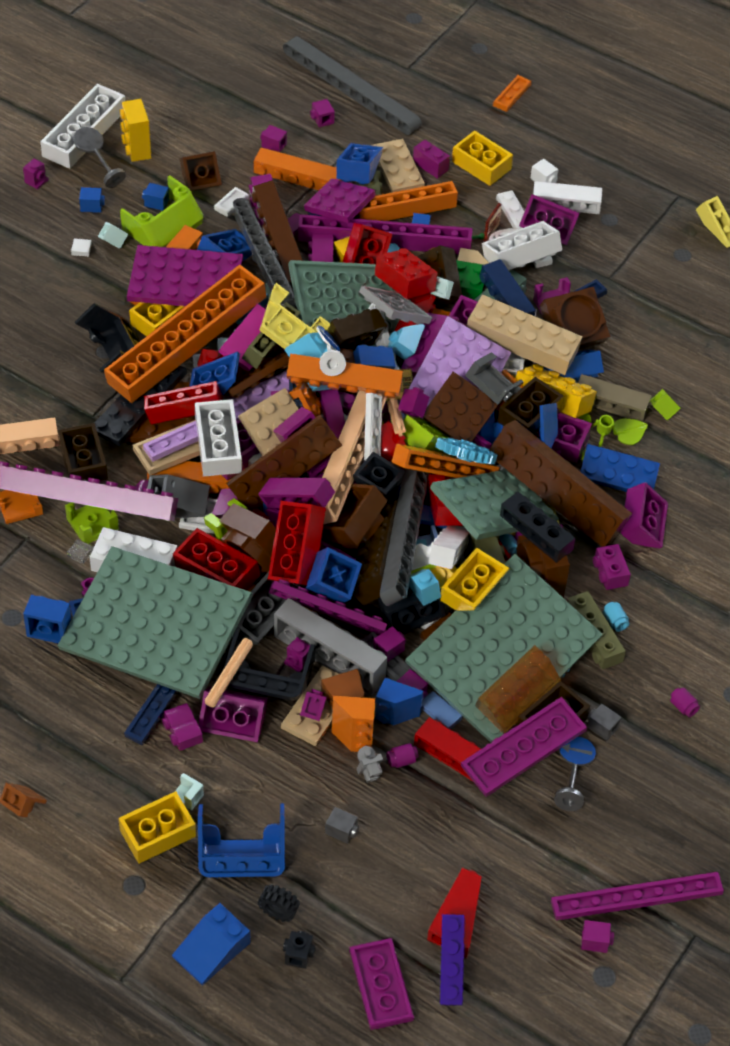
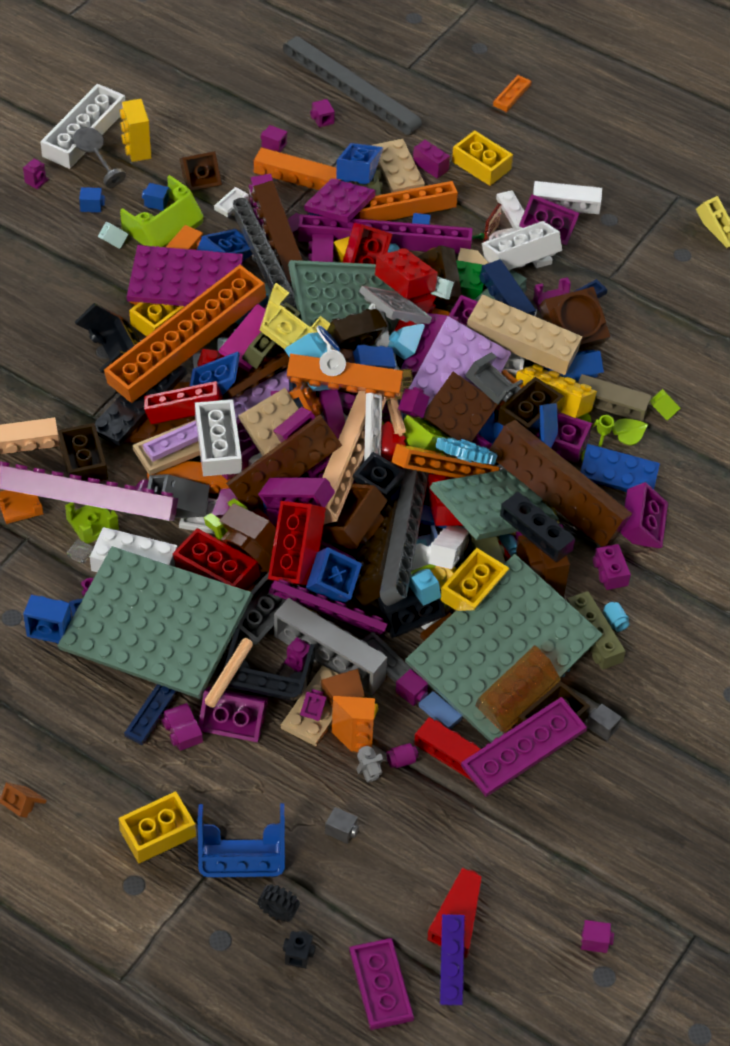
white tile [71,238,92,257] -> none
blue slope [172,903,250,986] -> none
light aqua panel [176,773,204,811] -> none
magenta brick [373,626,405,662] -> none
blue slope [374,678,423,725] -> none
white brick [530,159,558,183] -> none
magenta plate [551,872,724,920] -> none
piece [554,737,596,811] -> none
magenta brick [670,688,700,717] -> none

